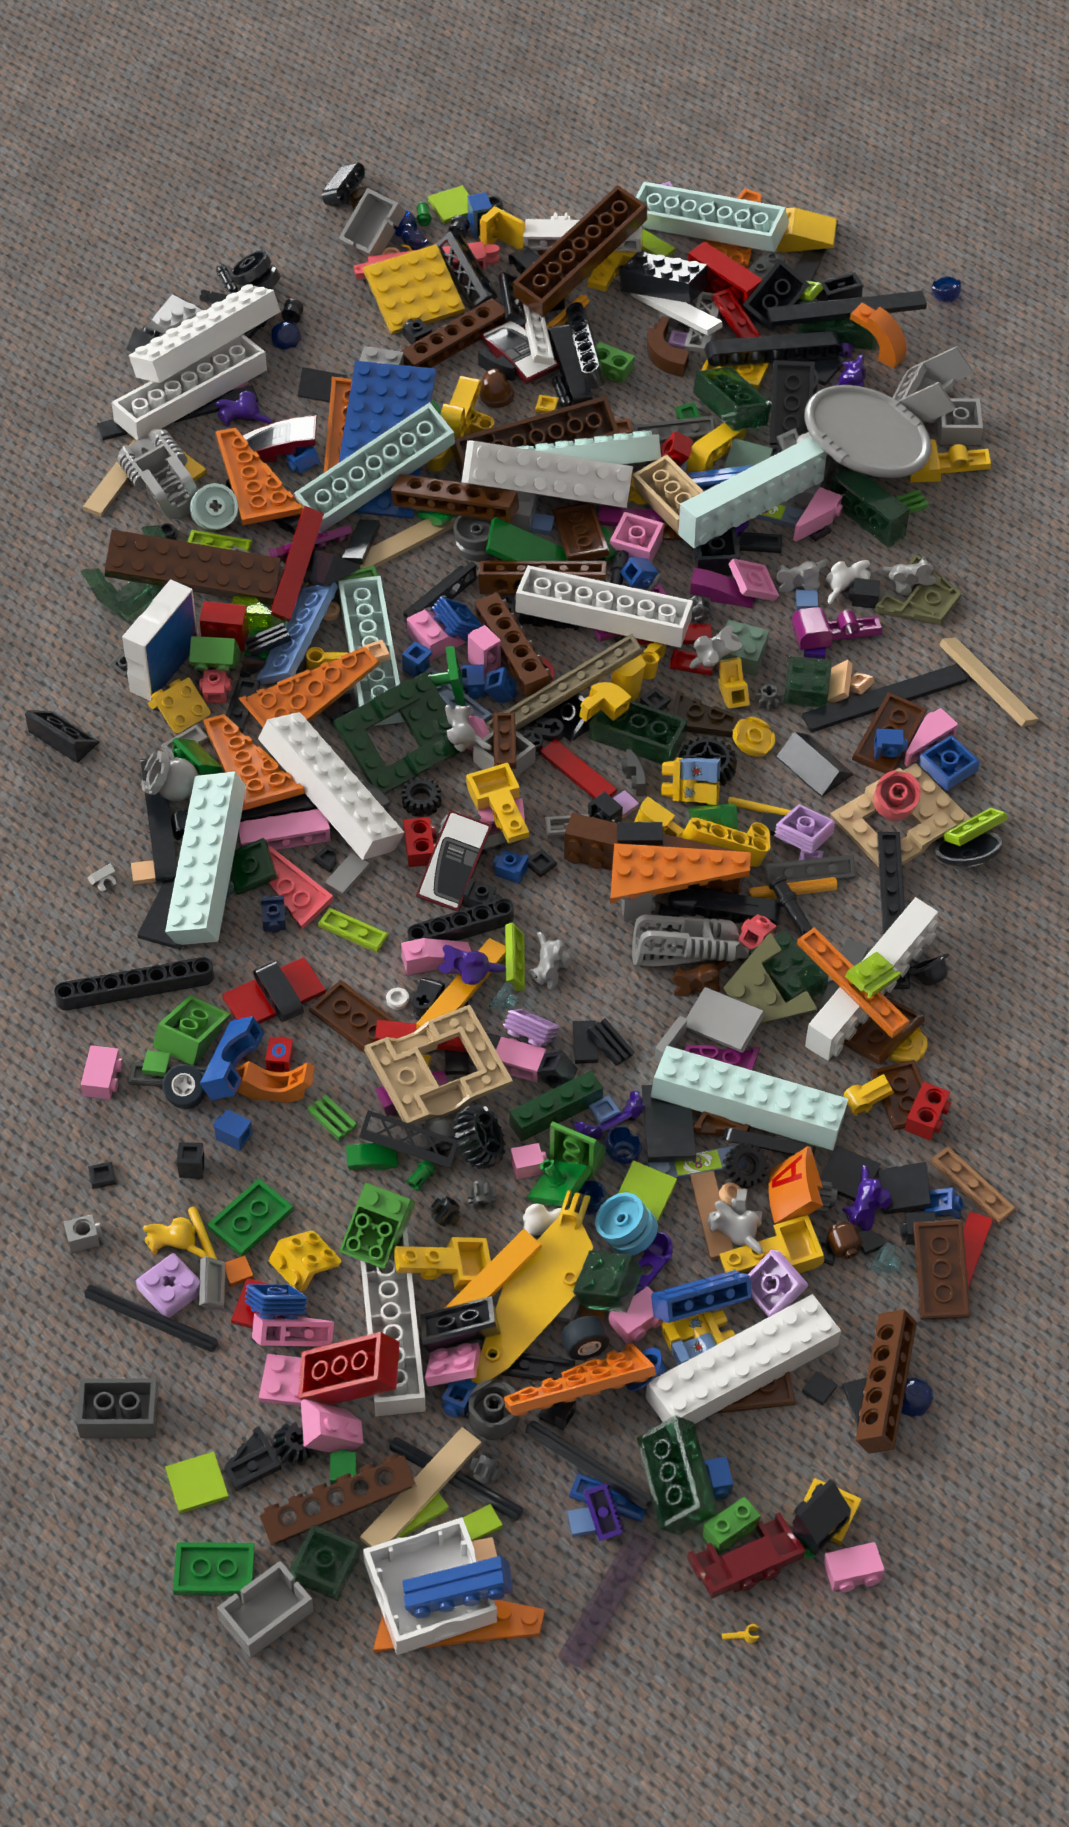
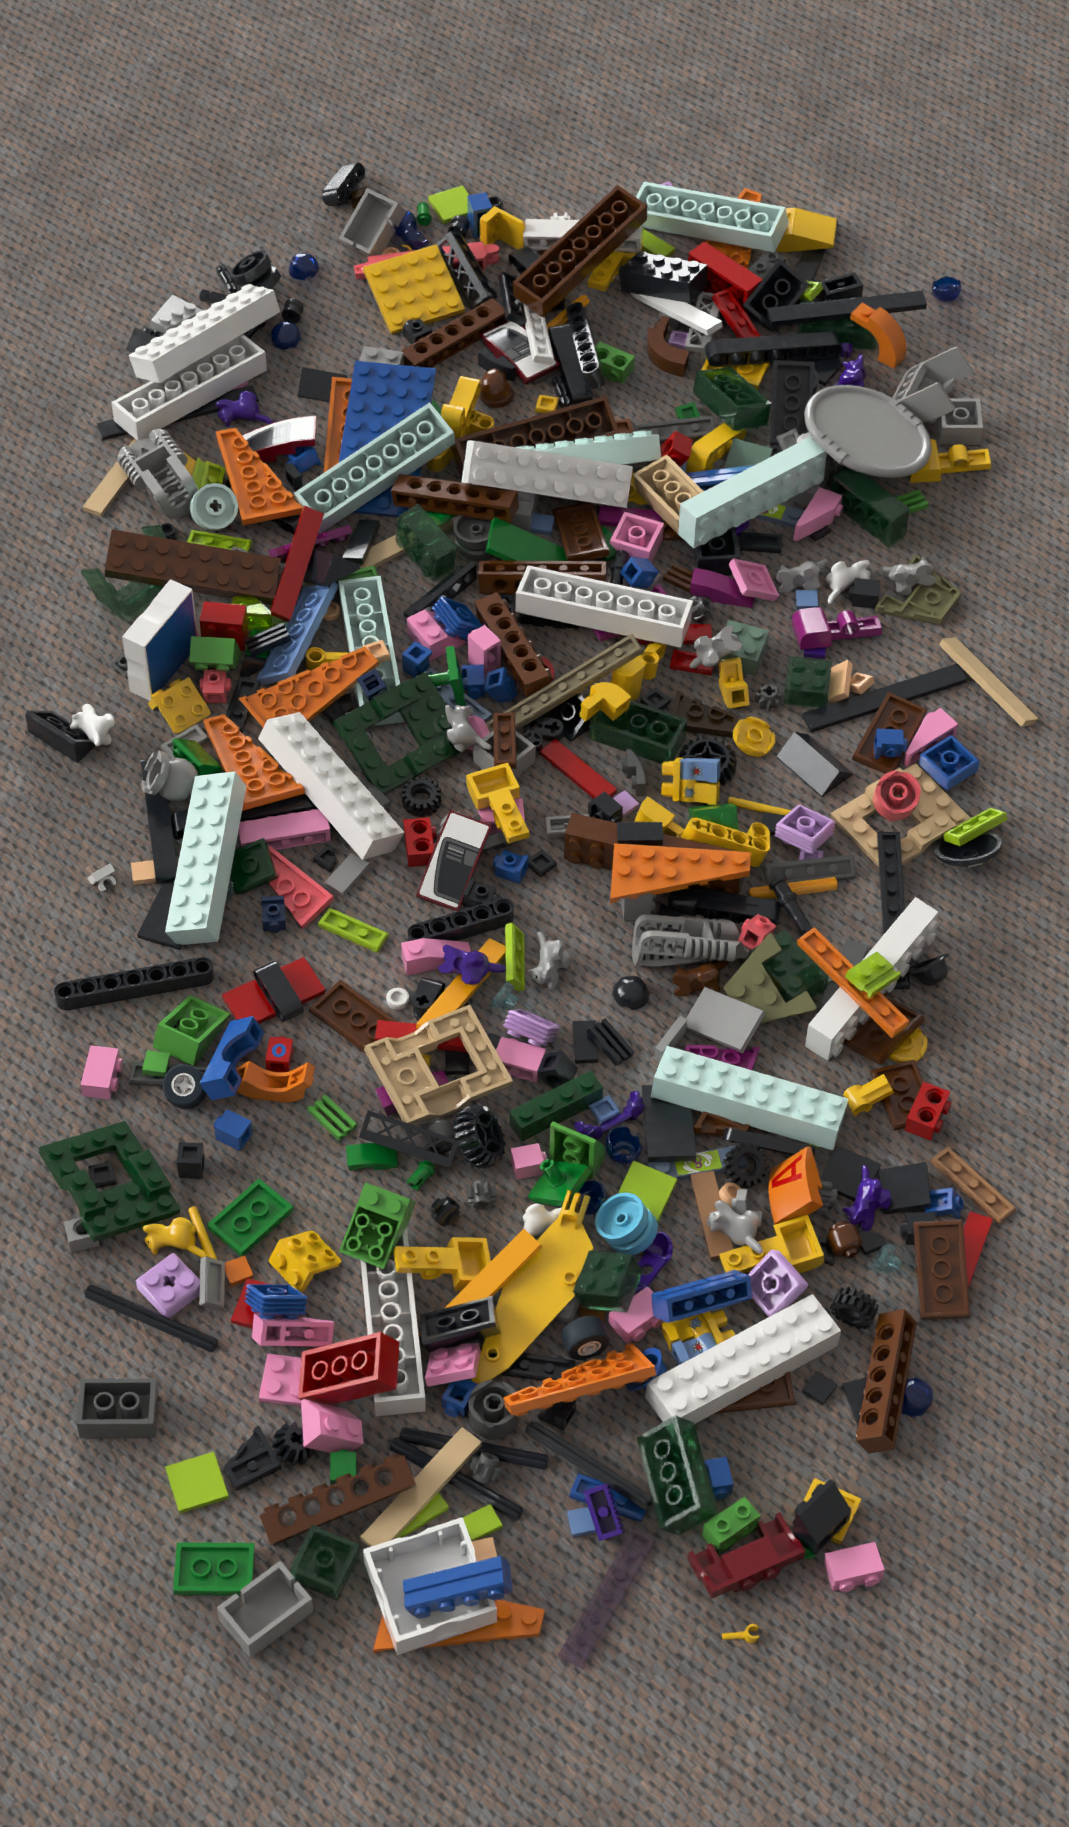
none -> dark green piece [39,1121,181,1242]
none -> white animal [70,704,115,746]
none -> lime plate [192,458,226,490]
none -> black tile [285,462,302,491]
none -> clear blue hair [288,253,319,280]
none -> dark blue brick [357,668,388,702]
none -> clear green brick [395,504,457,582]
none -> black axle [399,1427,549,1470]
none -> black hair [612,976,649,1010]
none -> reddish brown tile [663,563,699,597]
none -> black tyre [830,1286,879,1329]

